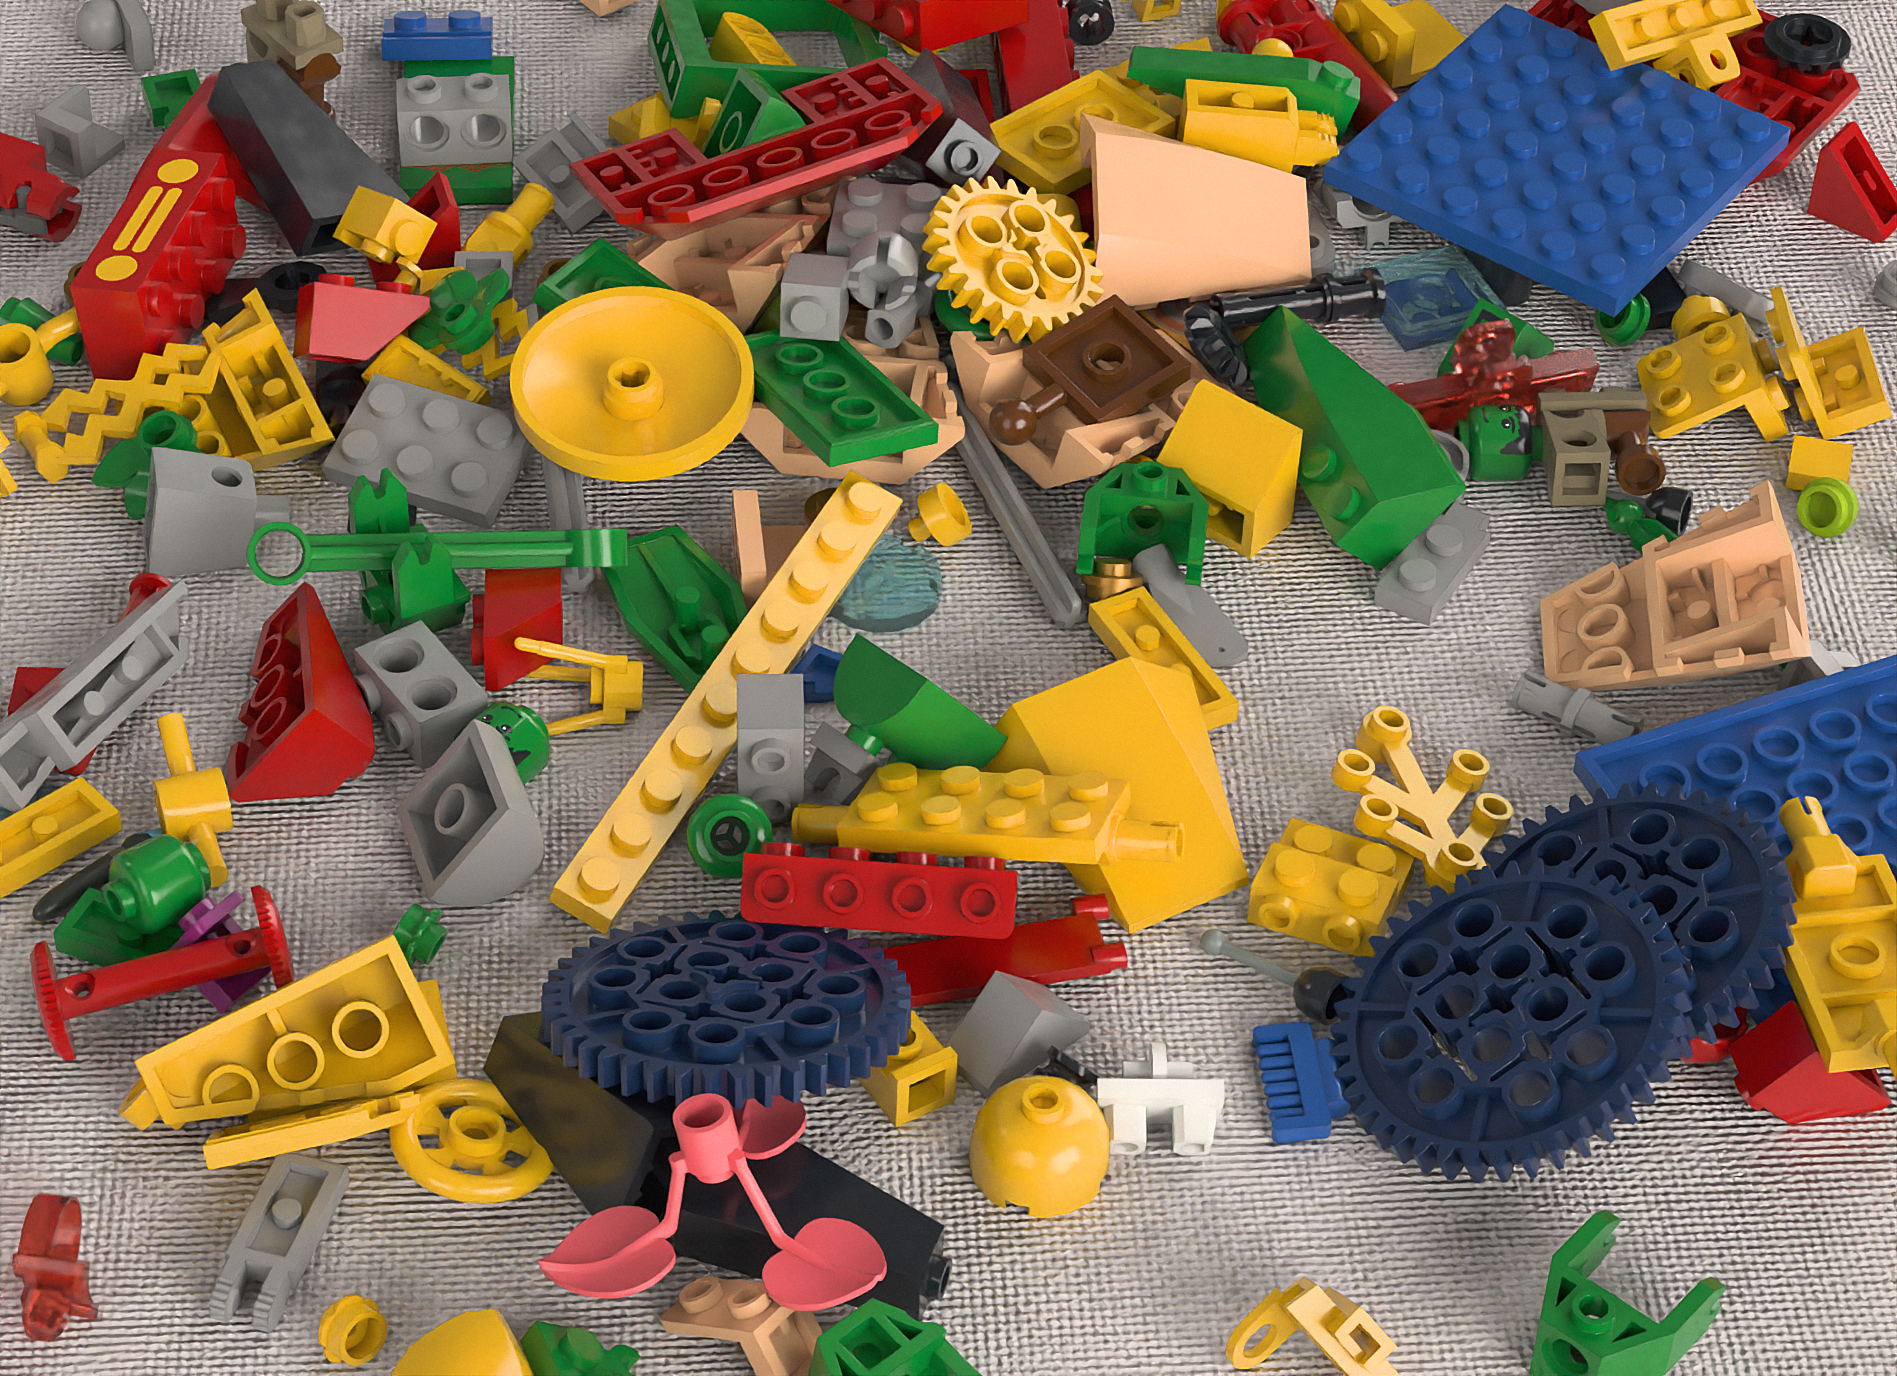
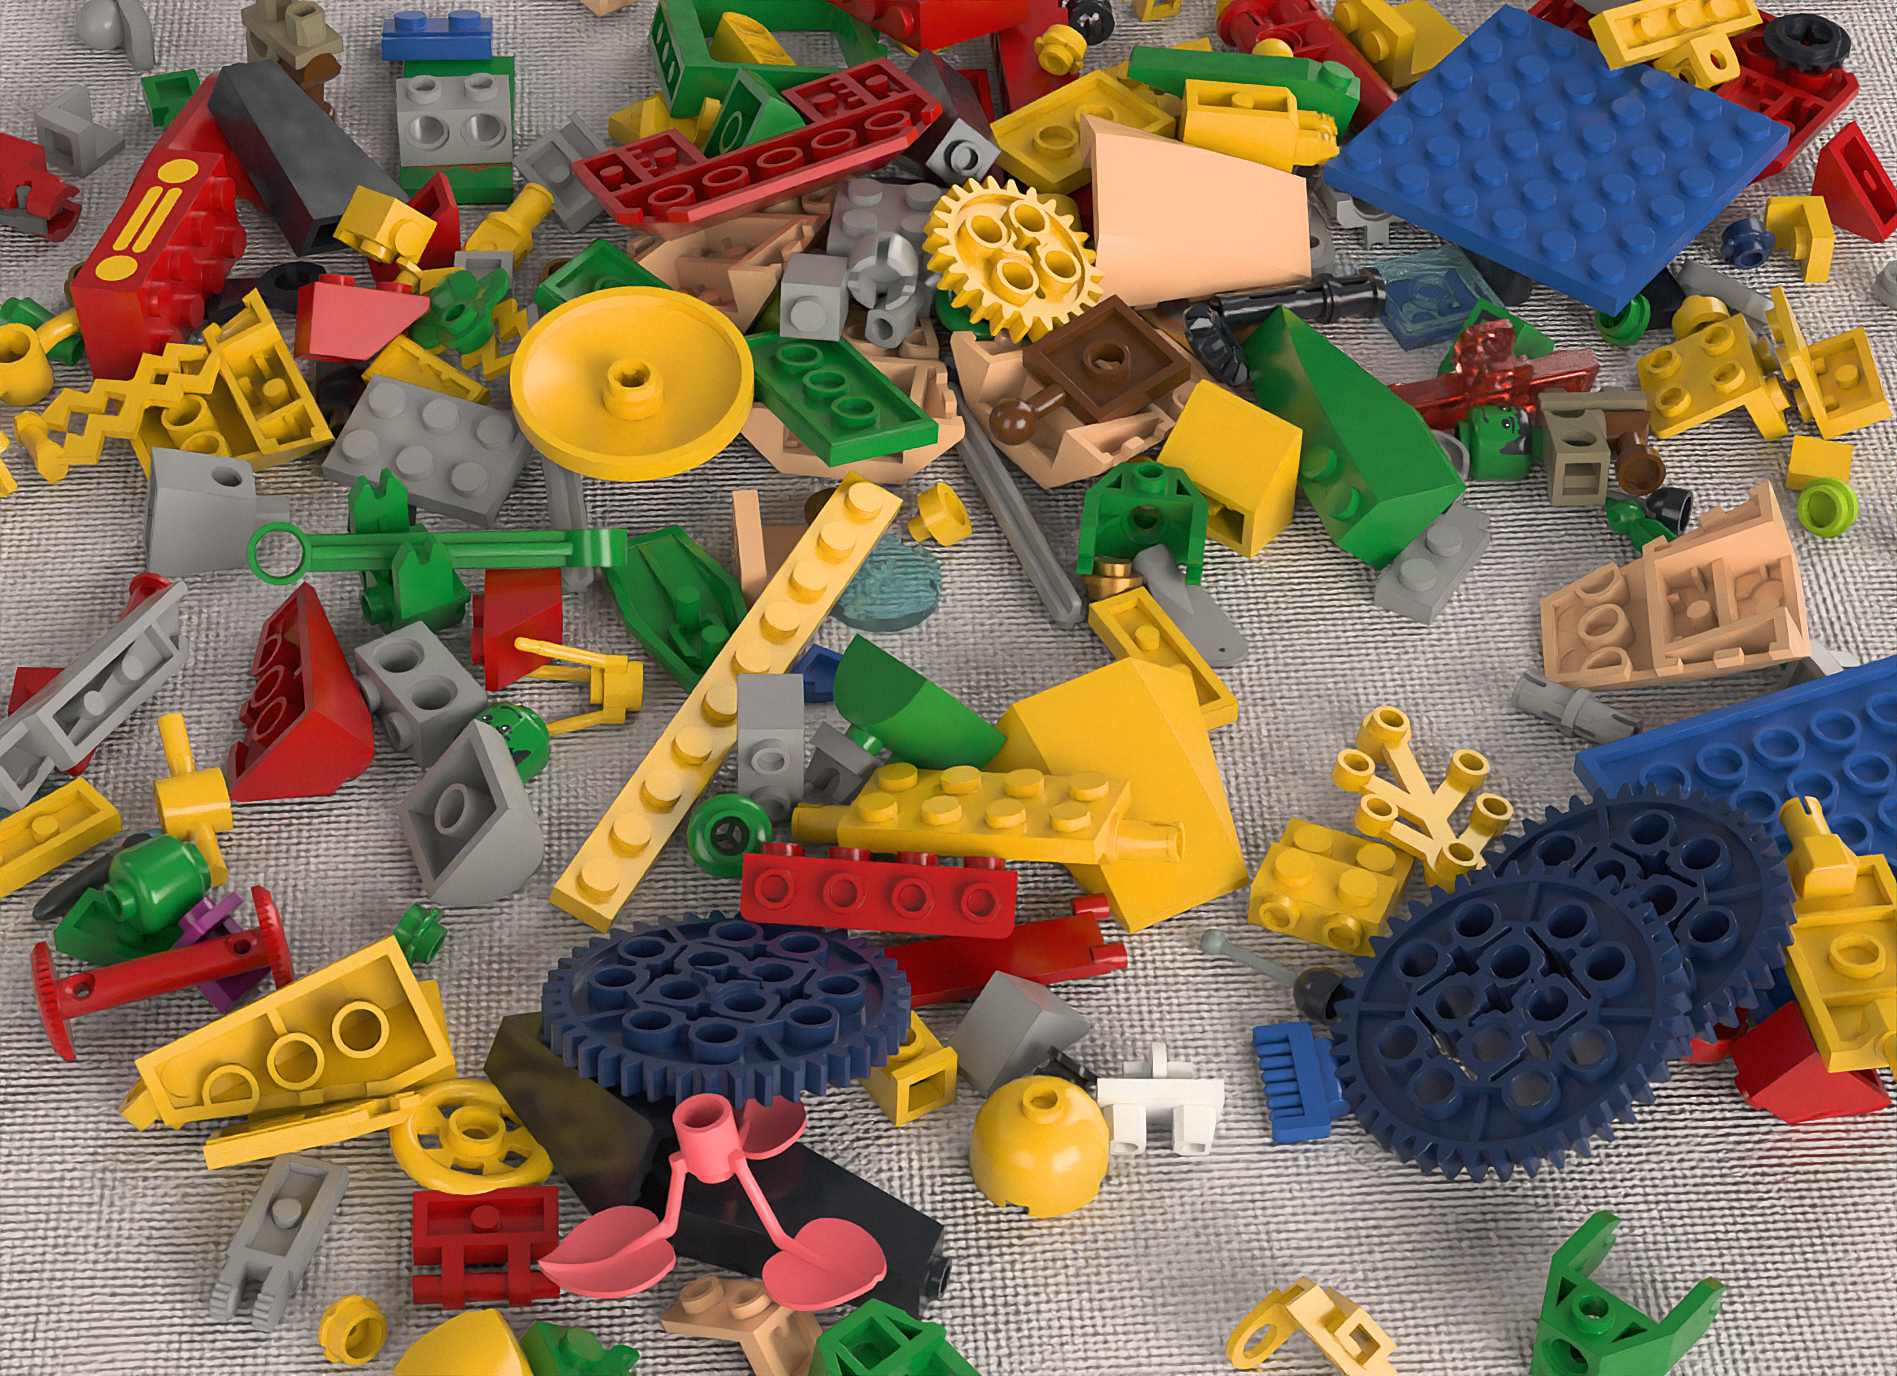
clear red piece [12,1192,99,1342] -> none
green plate [91,410,204,520] -> none
none -> red plate [412,1186,560,1311]
none -> yellow plate [1034,24,1087,75]
none -> dark blue plate [1720,219,1776,270]
none -> yellow bracket [1763,196,1836,283]

